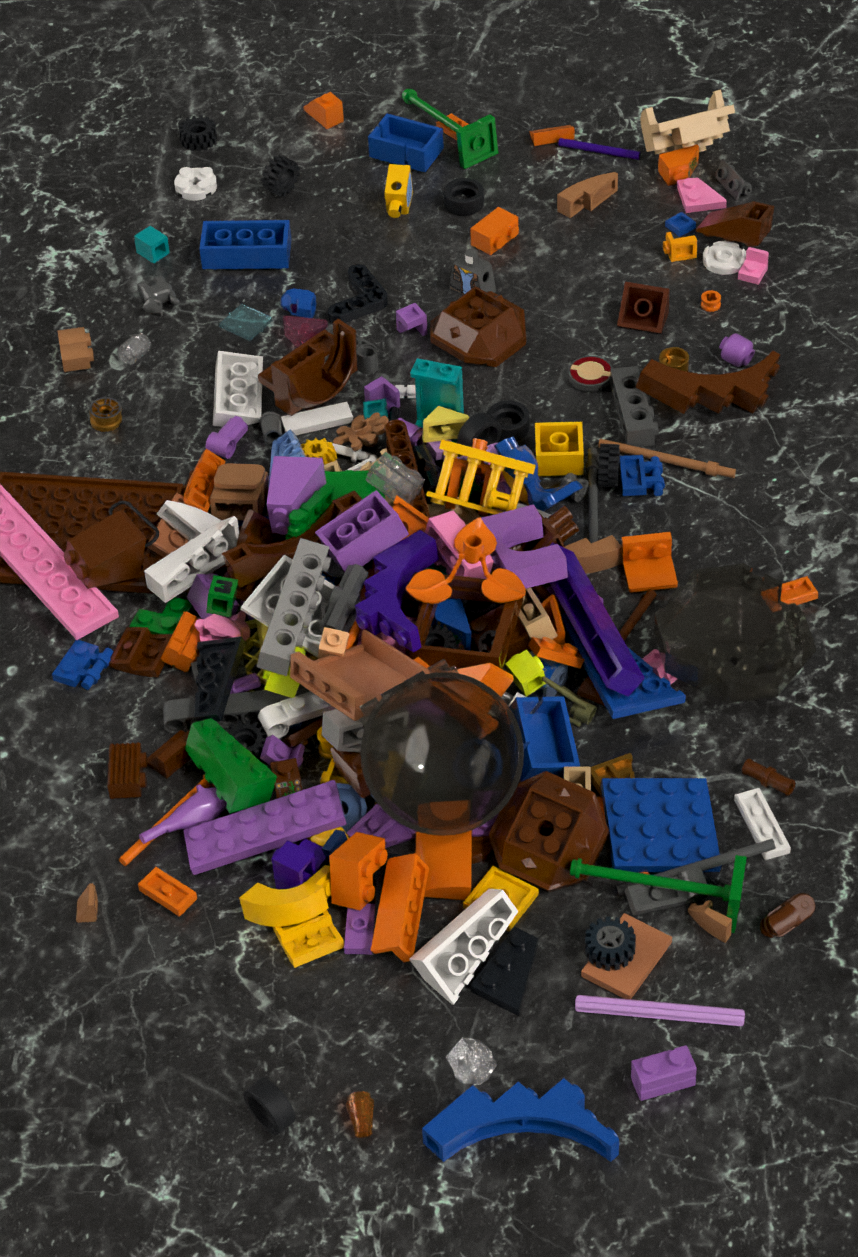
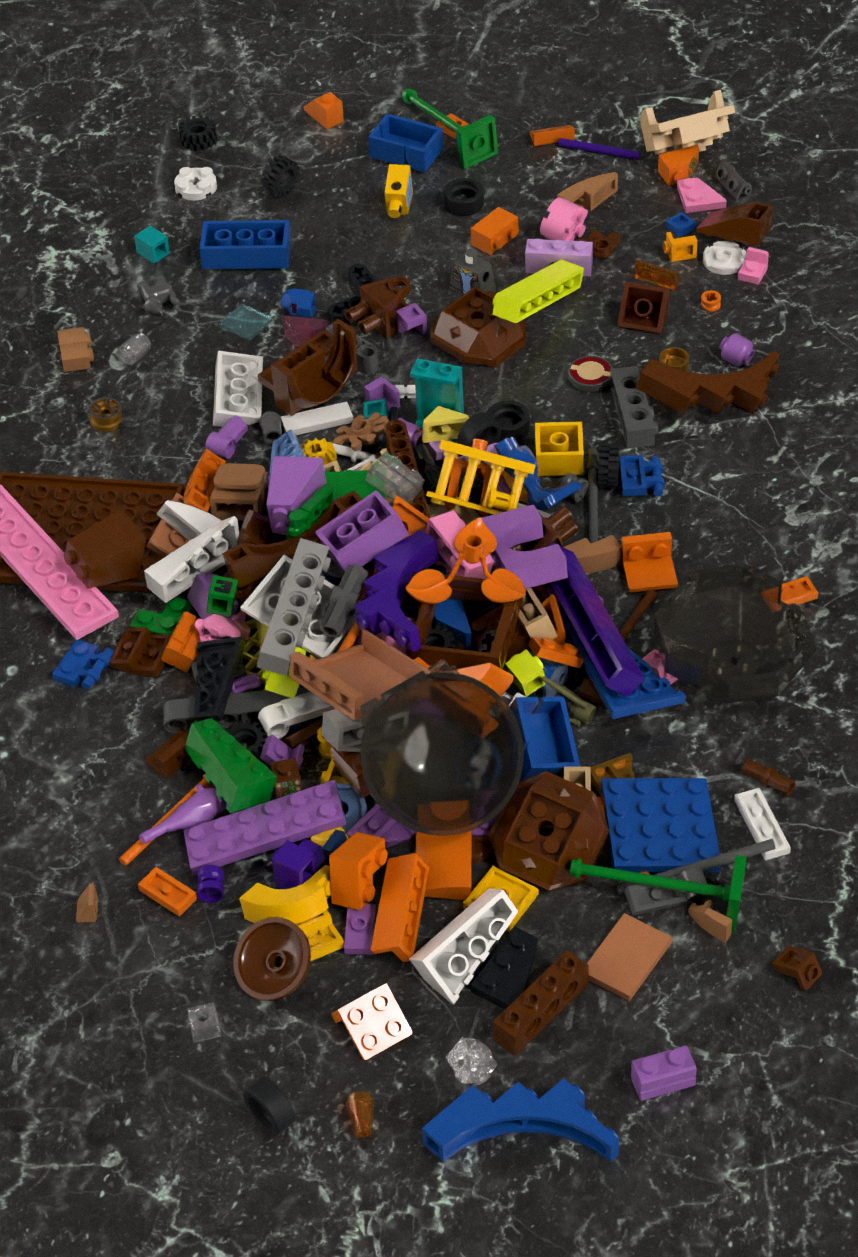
reddish brown brick [107,742,148,799] -> none
black piece [109,501,160,548] -> none
light nougat bracket [318,627,349,659] -> none
lavender axle [575,995,745,1026] -> none
black wheel [585,916,636,971] -> none
medium nougat bar [598,439,736,478] -> none
reddish brown arm [760,893,816,938] -> none
none -> clear piece [187,1003,221,1042]
none -> dark purple wheel [197,865,224,903]
none -> reddish brown dish [233,917,311,1001]
none -> bracket [331,983,412,1060]
none -> reddish brown piece [344,276,411,339]
none -> neon yellow brick [492,259,584,323]
none -> reddish brown brick [493,950,589,1056]
none -> lavender arch [525,239,593,276]
none -> bright pink brick [540,197,588,241]
none -> reddish brown plate [578,229,621,258]
none -> clear orange slope [635,260,681,291]
none -> reddish brown bracket [772,945,822,991]

